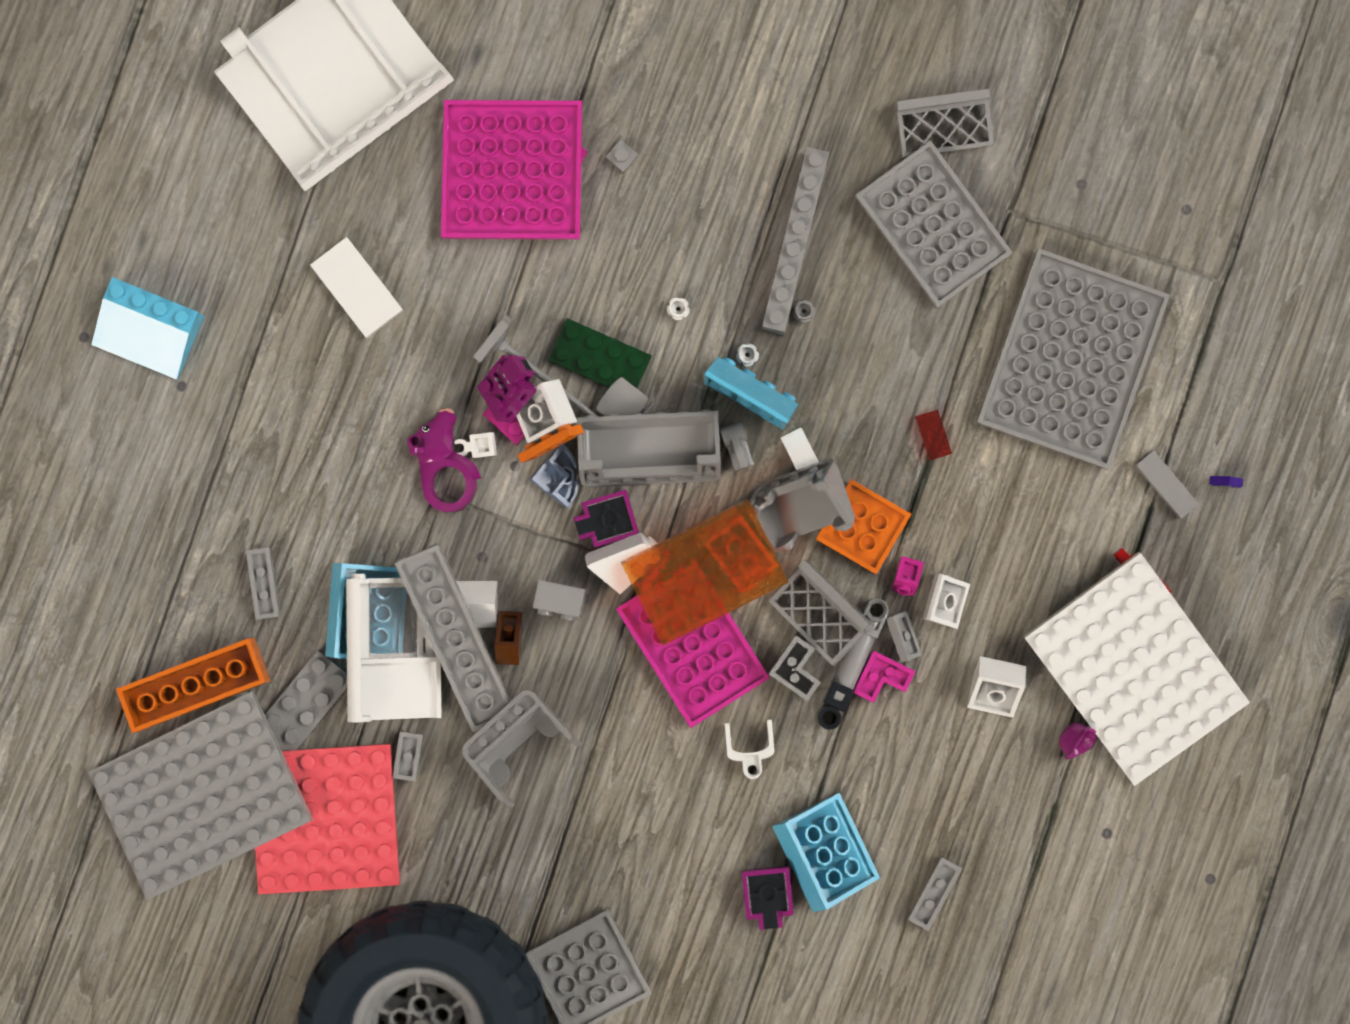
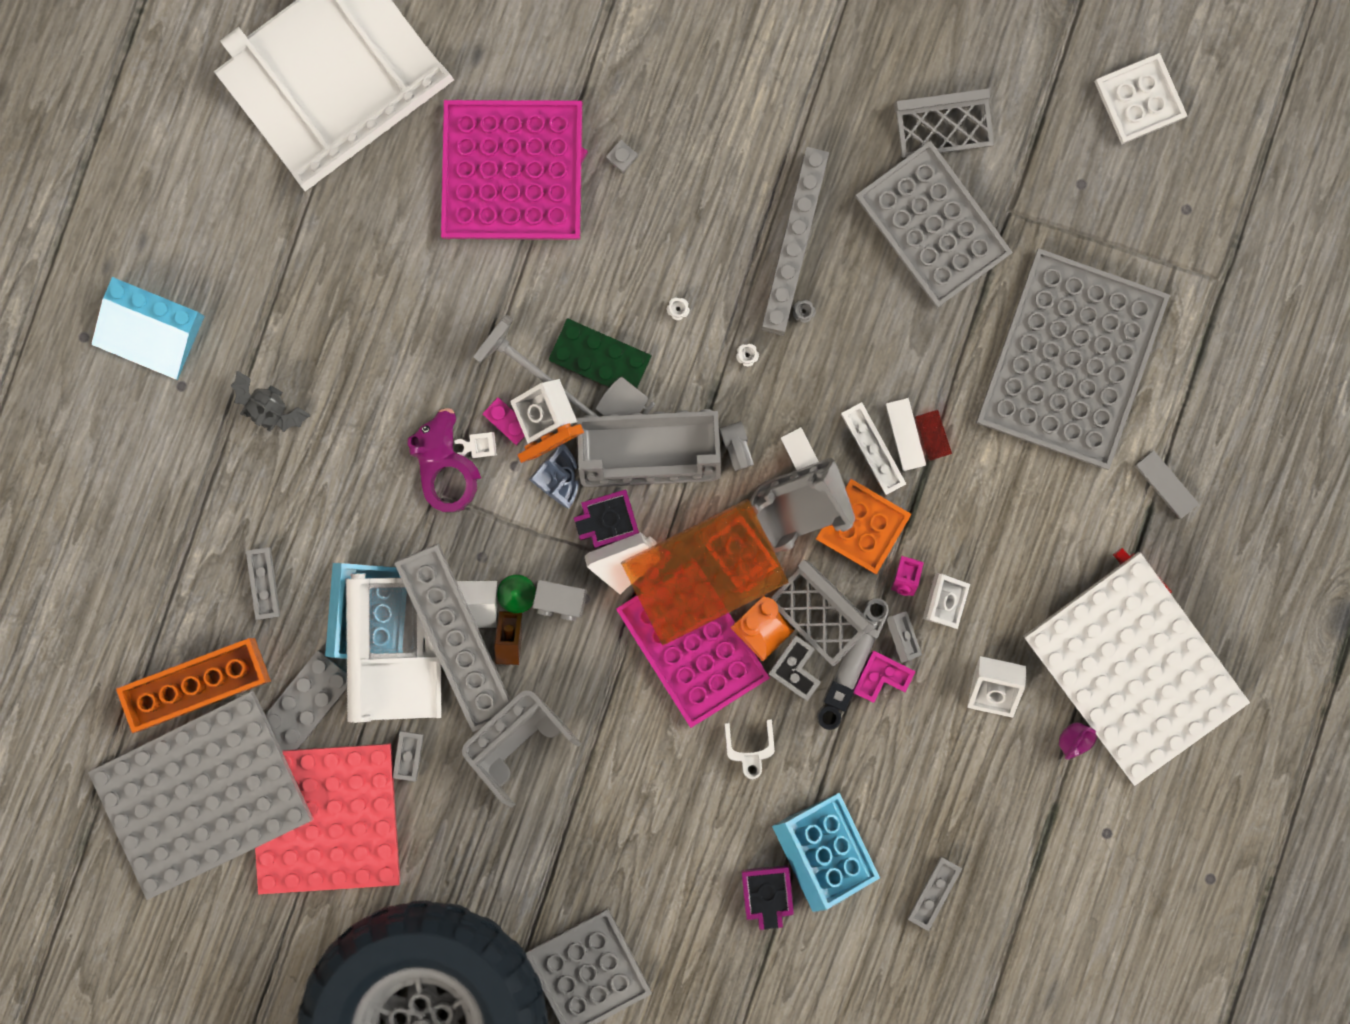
white tile [310,237,404,338] -> none
magenta piece [477,355,536,423] -> none
medium azure slope [704,356,798,430] -> none
dark purple tile [1209,476,1243,488] -> none
none -> dark grey helmet [231,371,310,432]
none -> green hat [497,575,536,613]
none -> orange slope [730,596,795,661]
none -> white plate [841,402,906,495]
none -> white tile [885,398,926,471]
none -> white plate [1095,53,1187,144]

